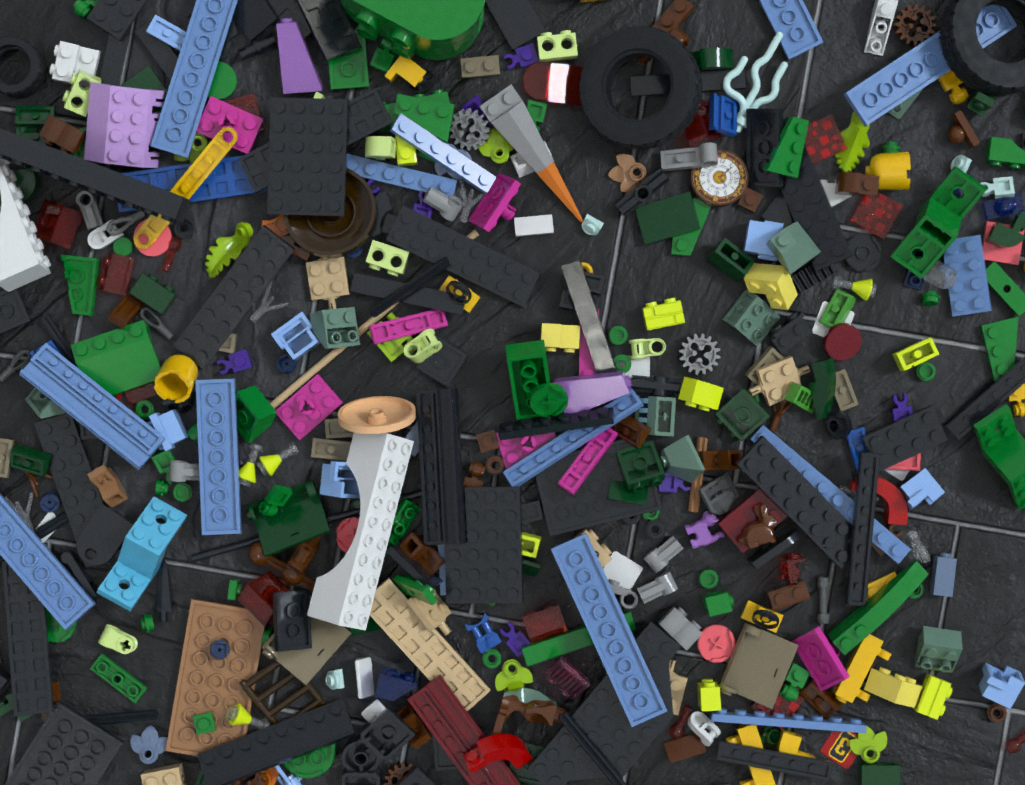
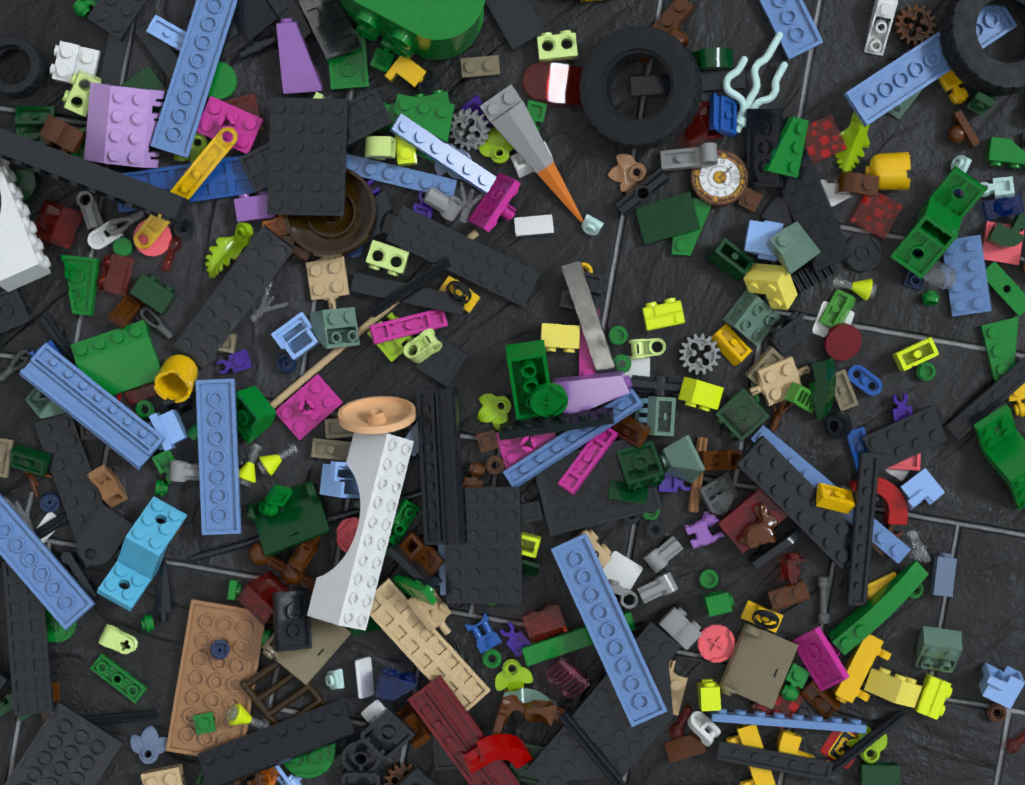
green plate [173,483,192,502] -> none
dark purple plate [503,43,539,70] -> none
dark green plate [761,726,780,747] -> none
green plate [881,141,901,153] -> none
none -> medium lavender brick [234,191,277,223]
none -> lime plate [477,393,512,431]
none -> yellow slope [711,323,752,366]
none -> yellow slope [816,483,856,514]
none -> black axle [831,710,905,776]
none -> blue plate [847,365,882,396]

